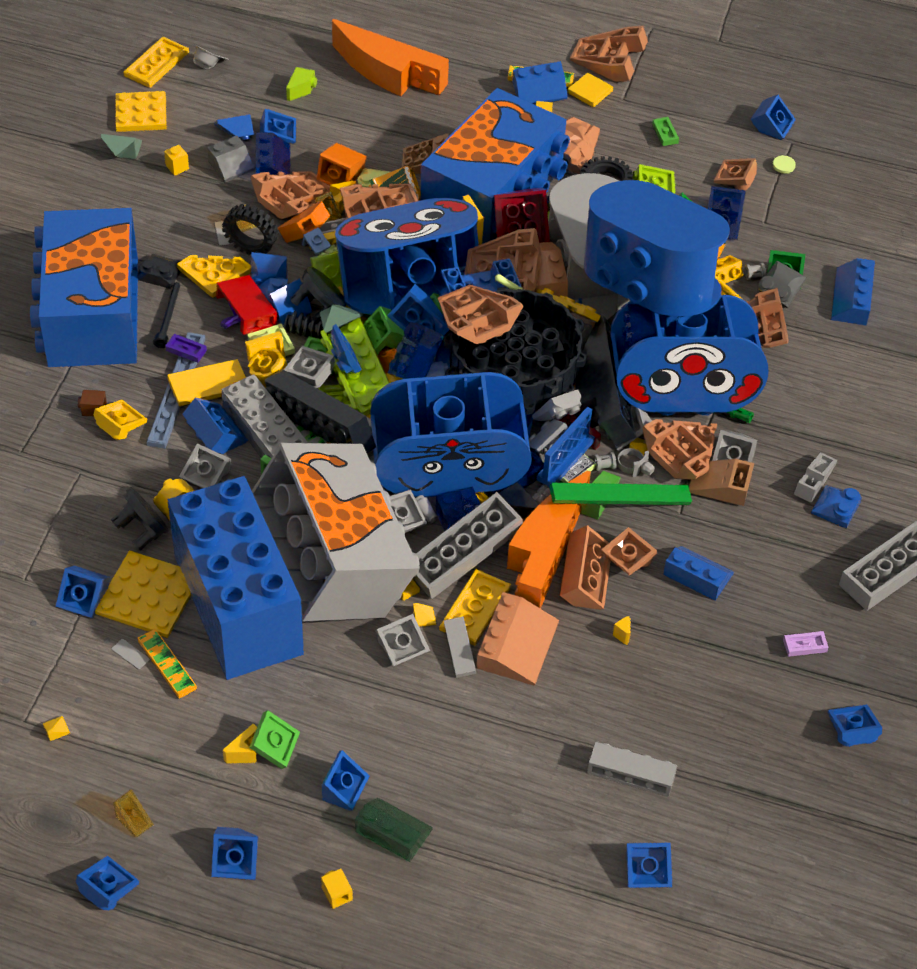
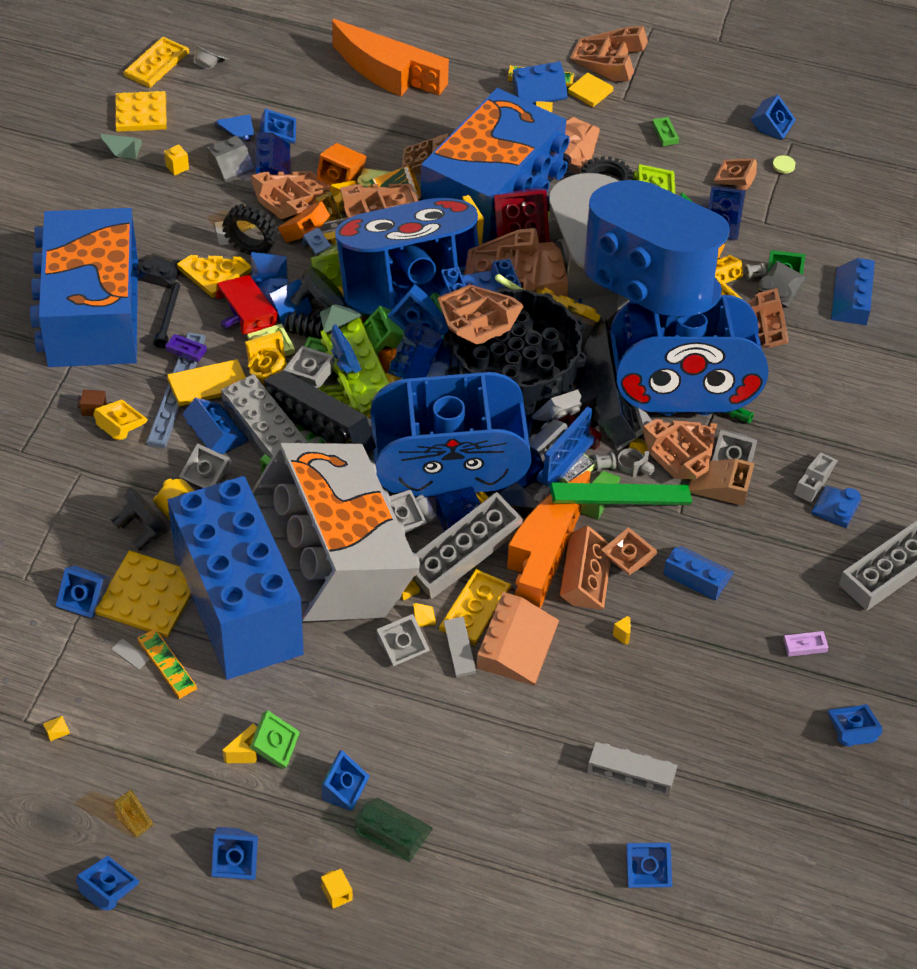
lime slope [286,67,317,101] -> none

